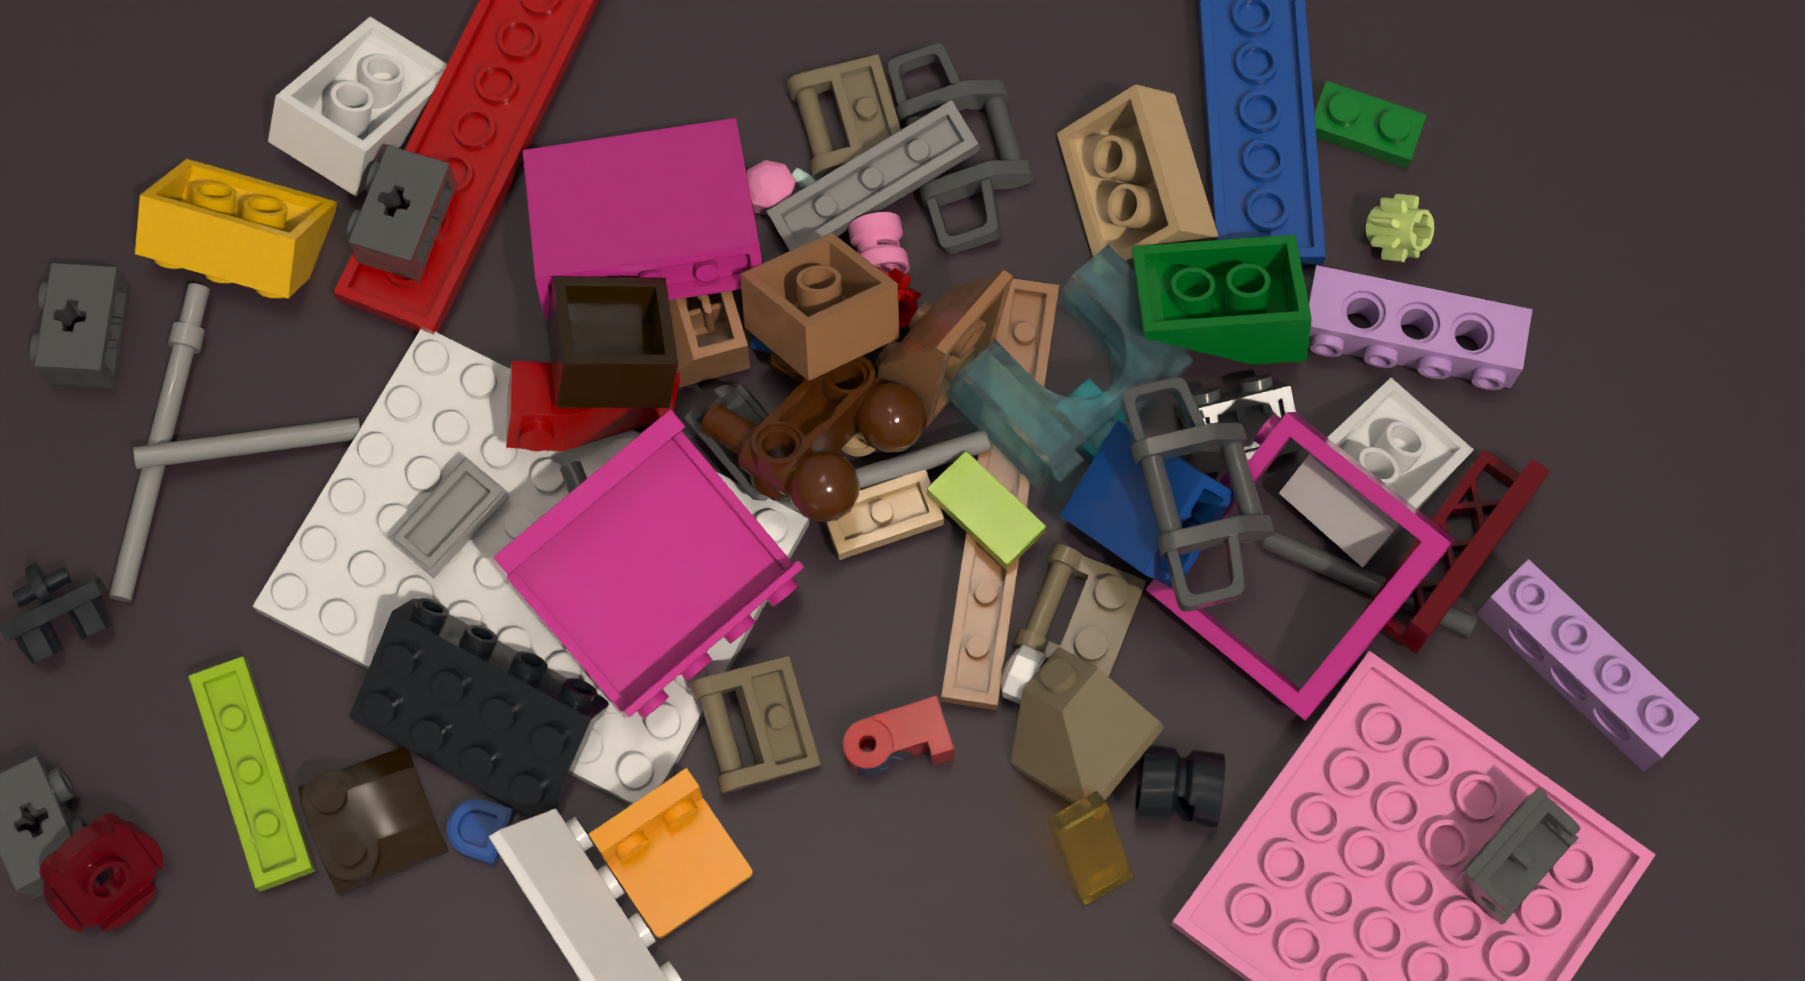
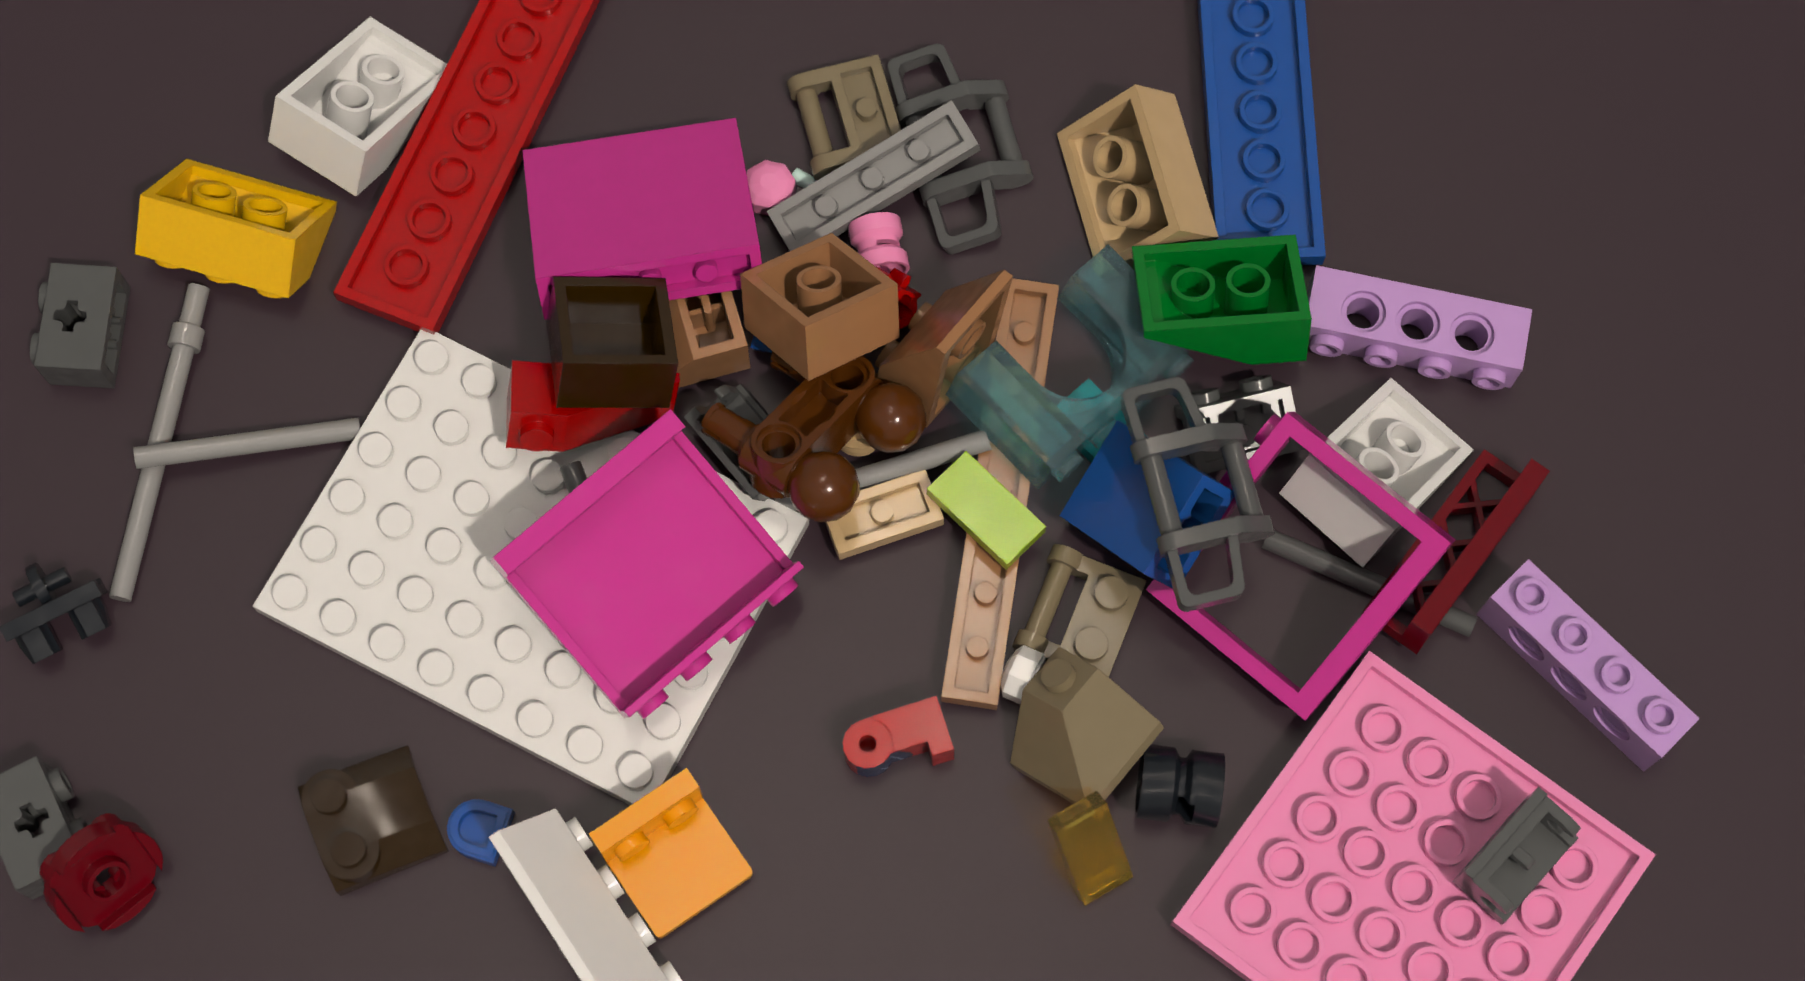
lime plate [189,656,316,892] -> none
dark grey brick [346,145,457,281] -> none
black bracket [349,598,609,818] -> none
light grey tile [389,457,509,579] -> none
dark tan plate [689,656,821,794] -> none
green plate [1314,81,1427,169] -> none
yellowish green gear [1366,194,1434,262] -> none

